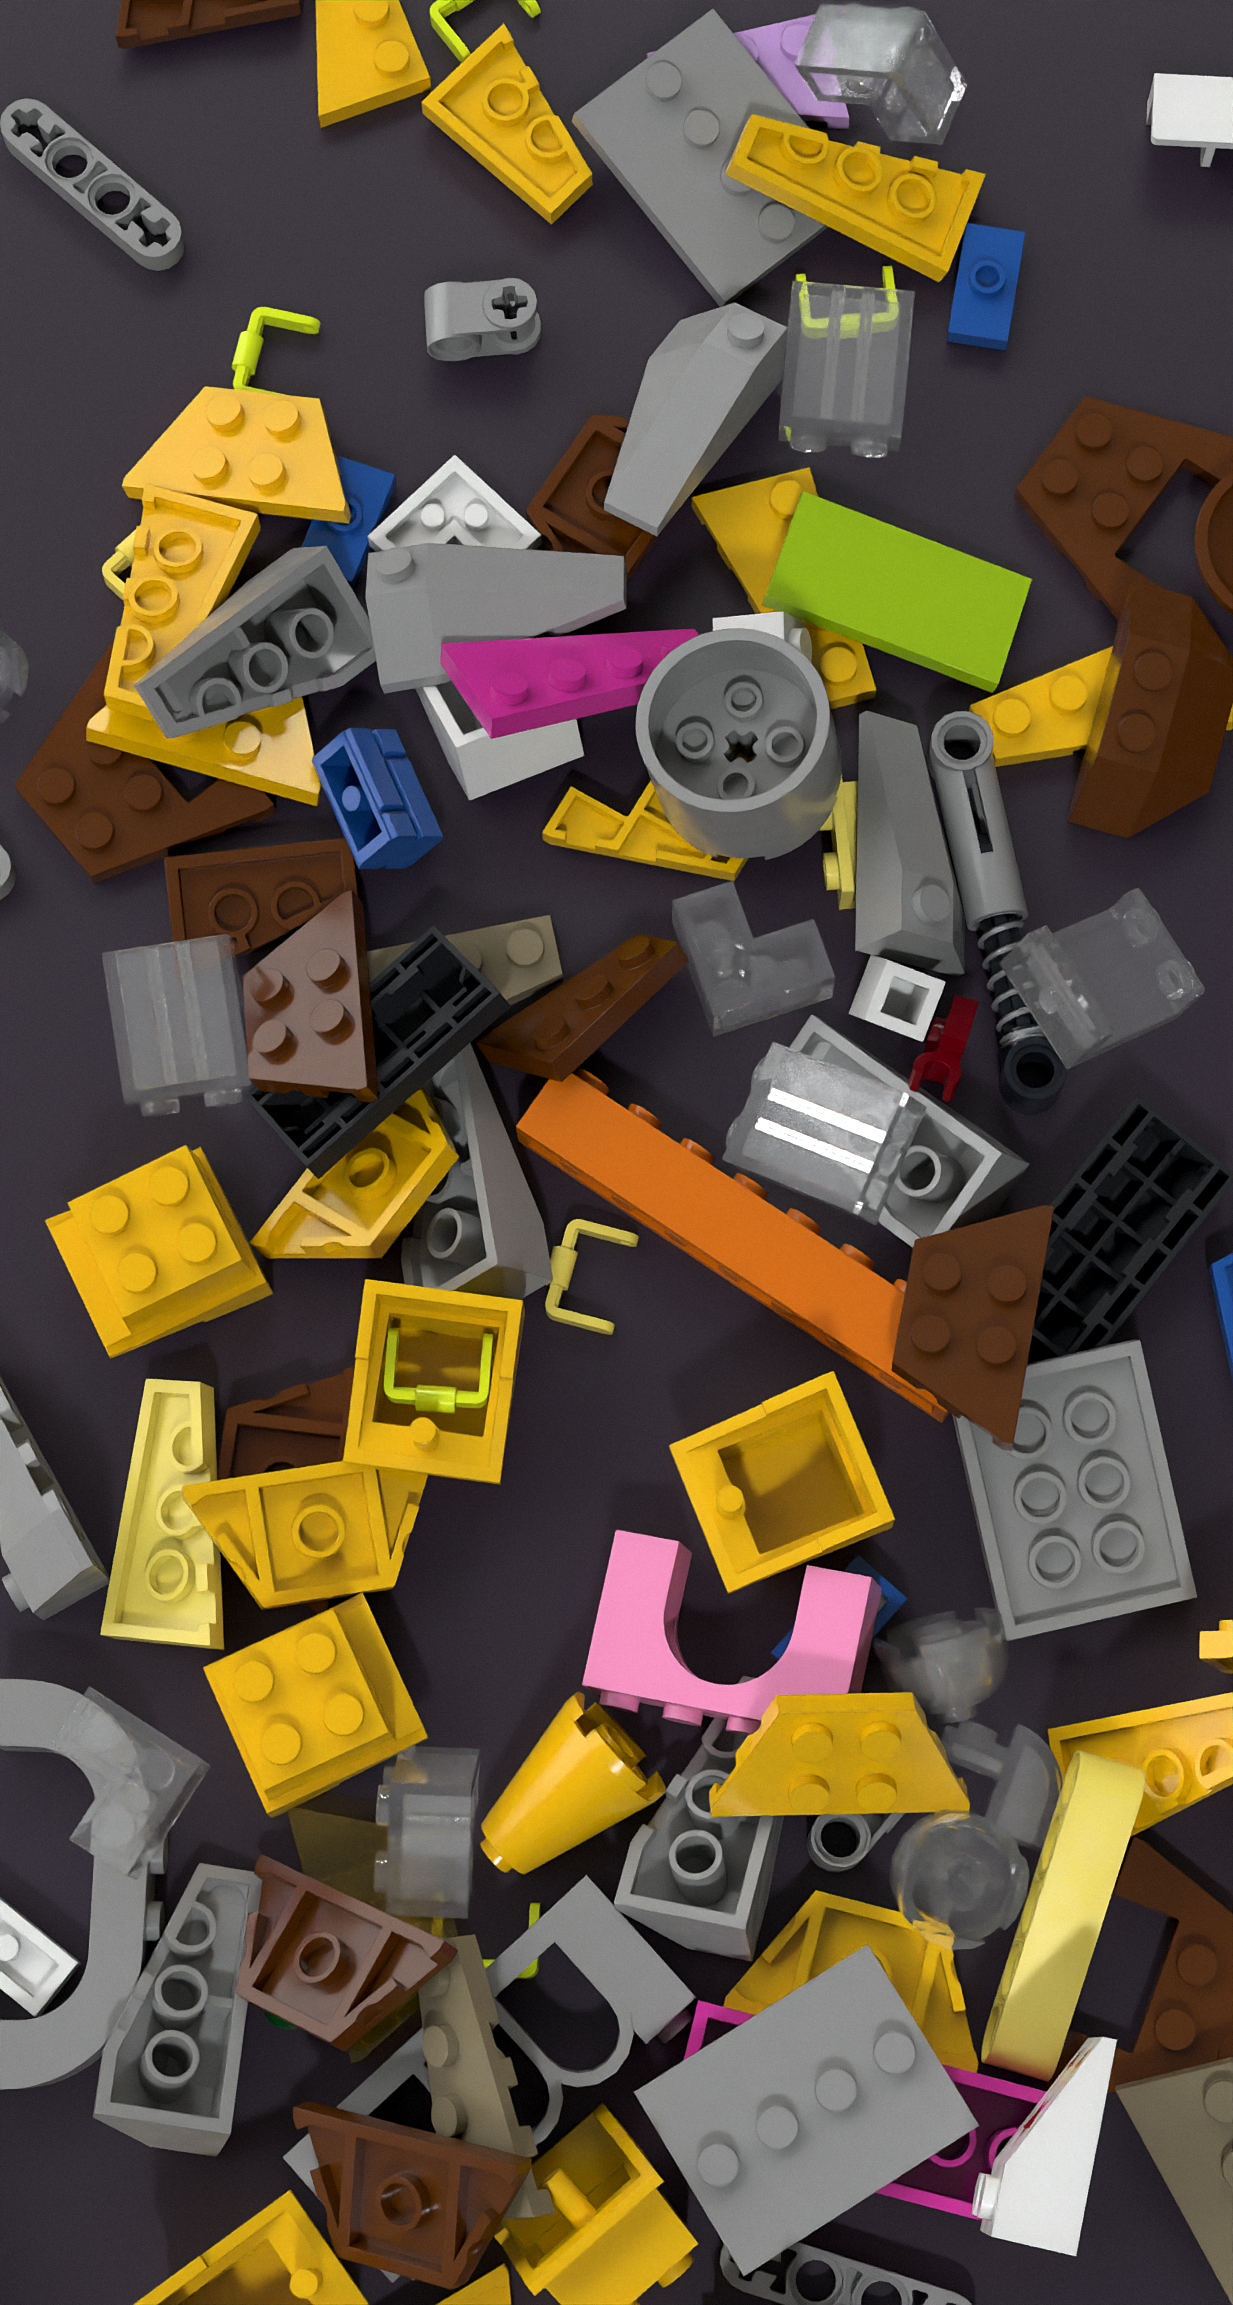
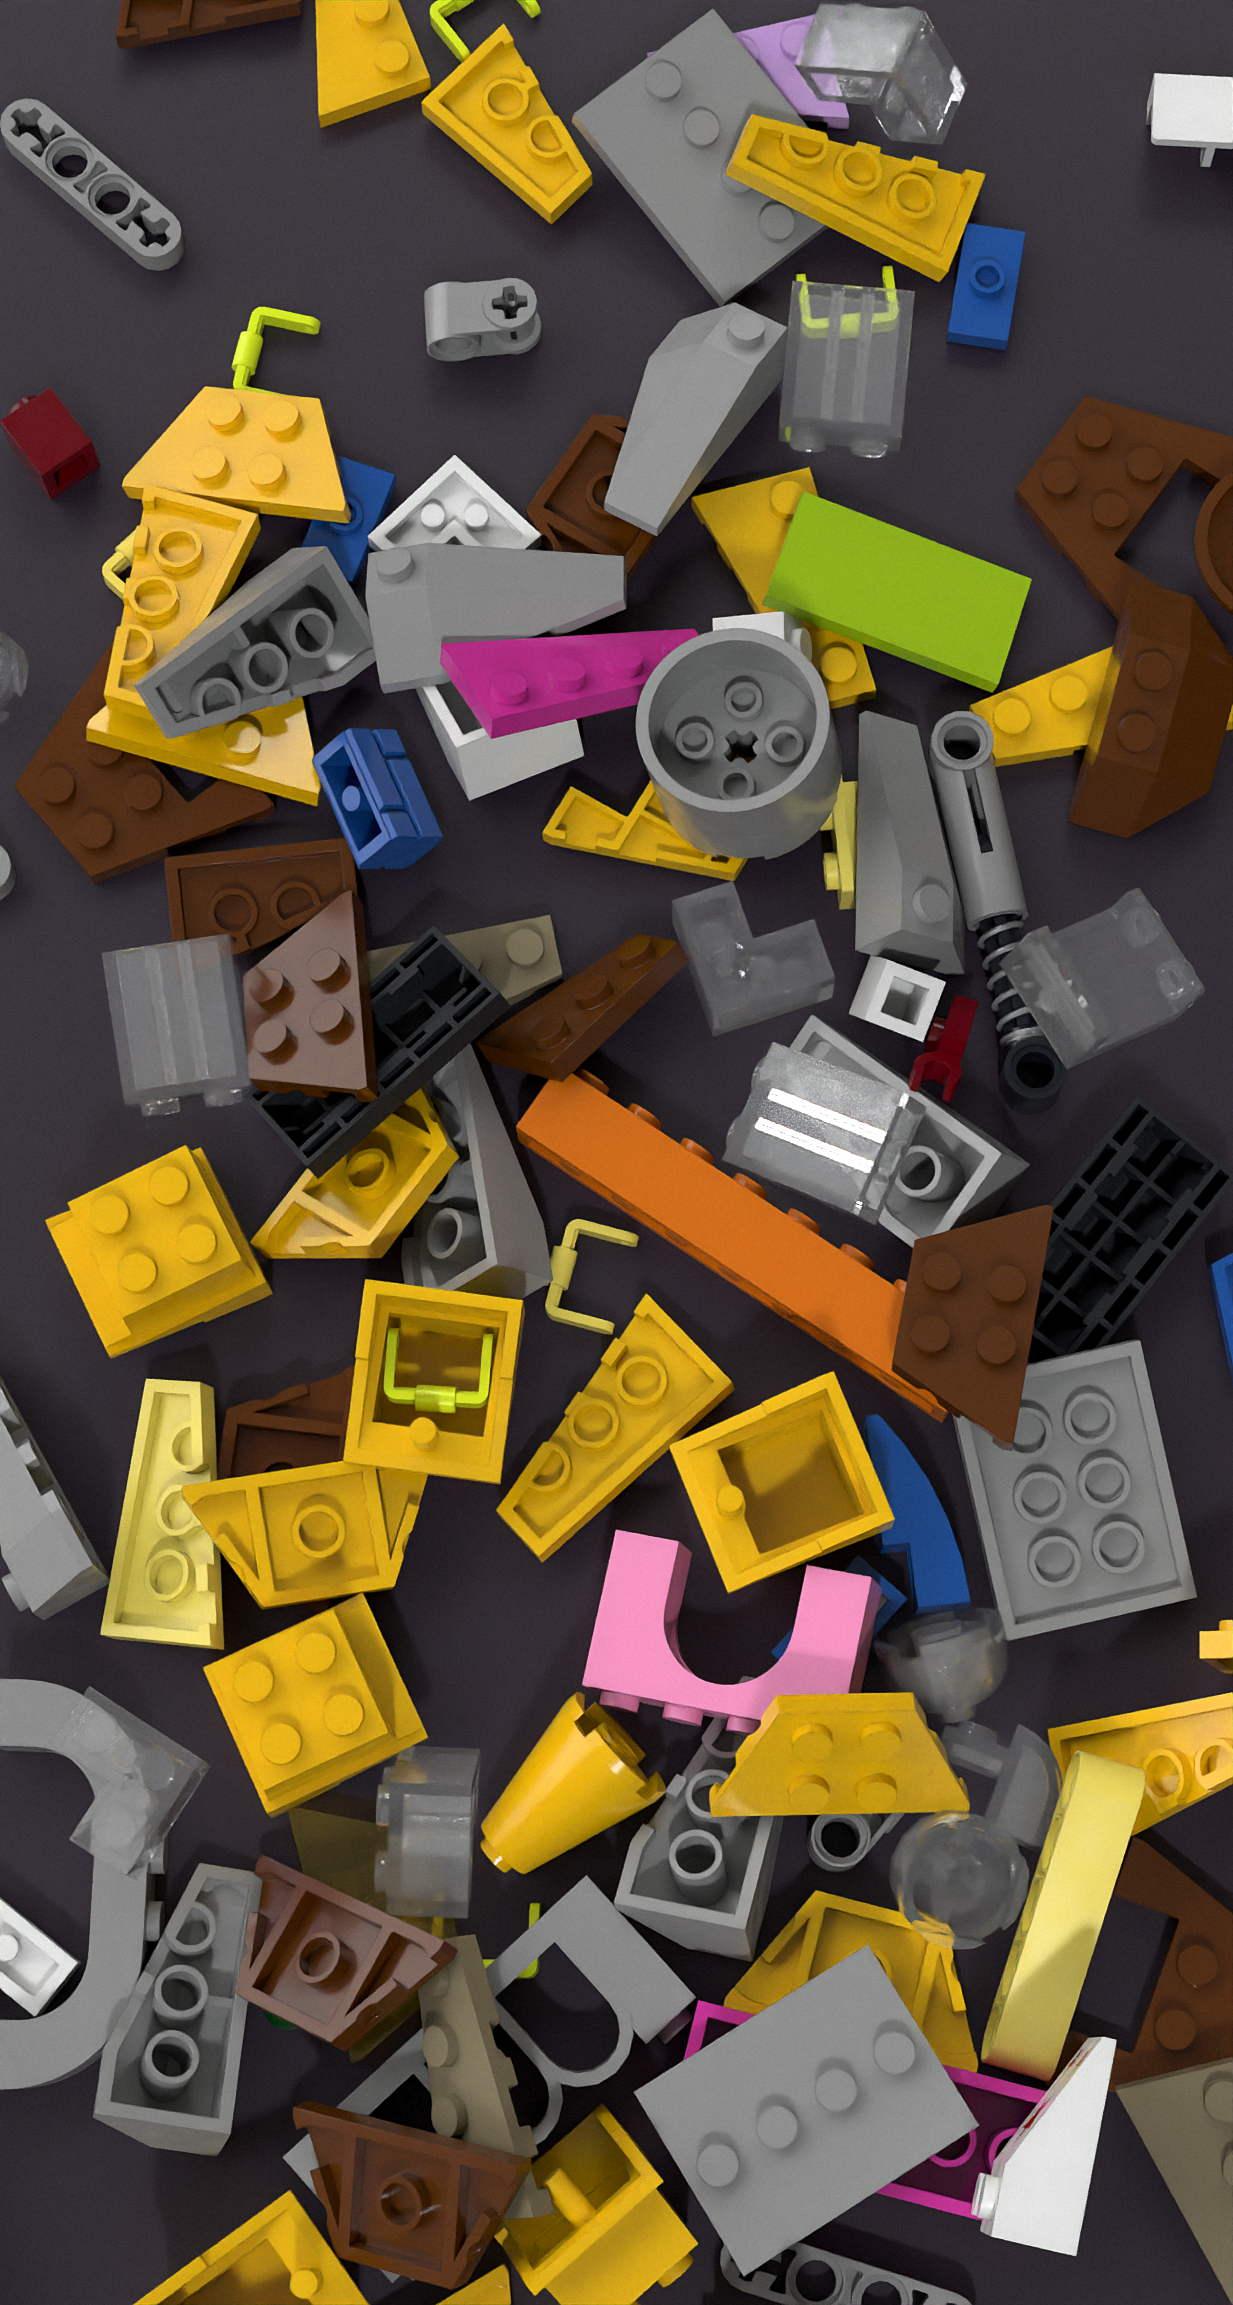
none -> dark red brick [0,387,101,500]
none -> yellow wing [496,1293,735,1563]
none -> blue slope [862,1414,971,1615]

